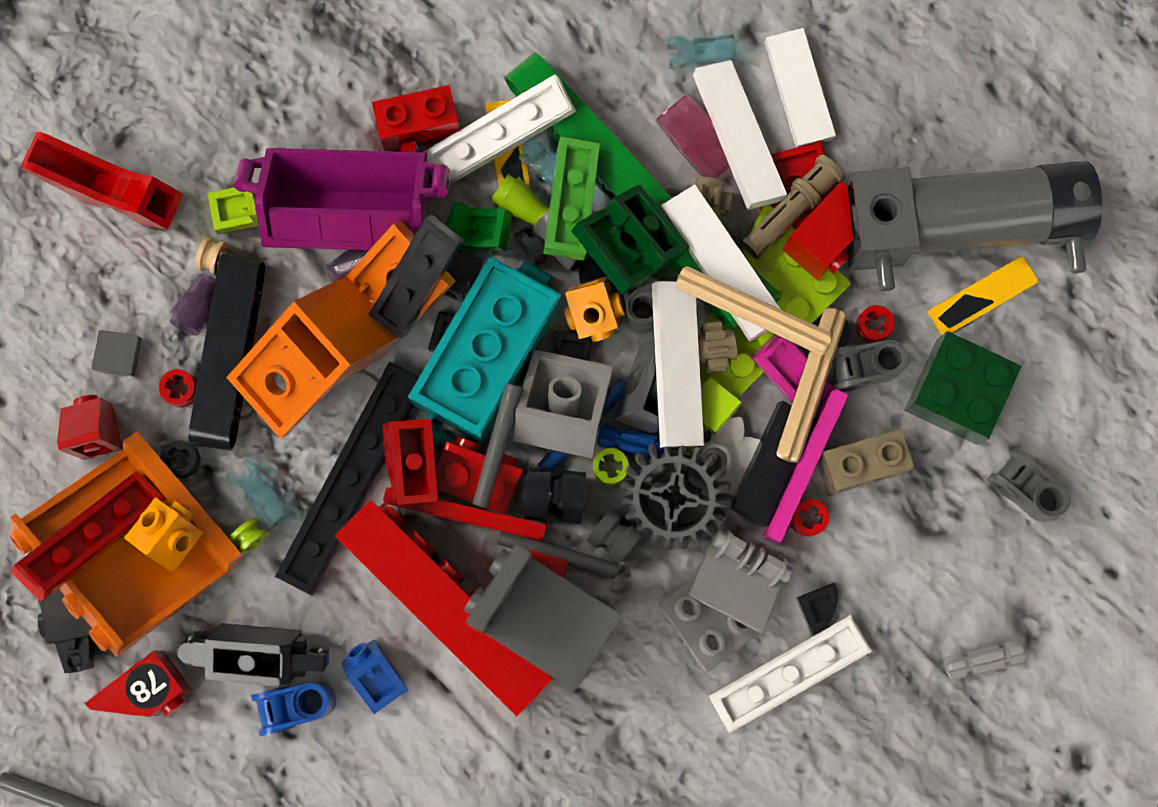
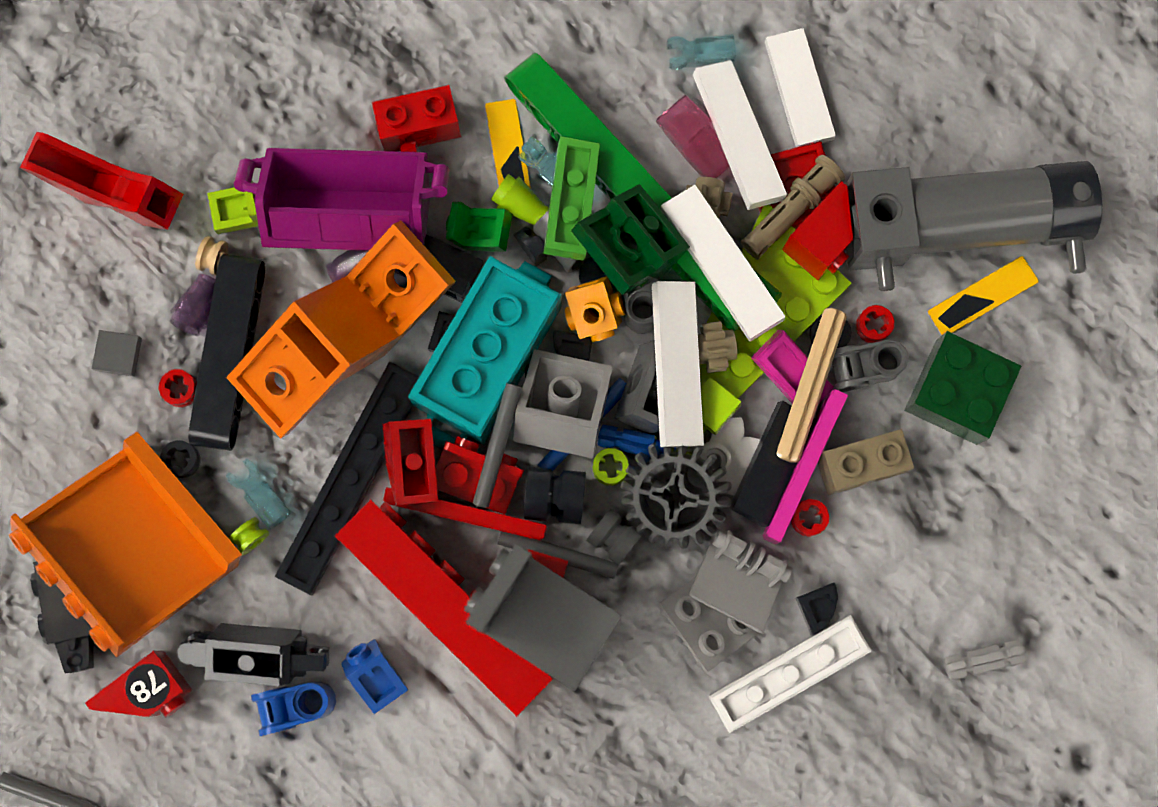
red tile [10,471,166,602] -> none
red slope [57,395,123,460] -> none
light orange brick [124,497,204,573] -> none
black tile [369,215,464,339] -> none
white tile [424,74,576,186] -> none
tan axle [676,267,833,355] -> none
dark grey piece [987,448,1071,522] -> none

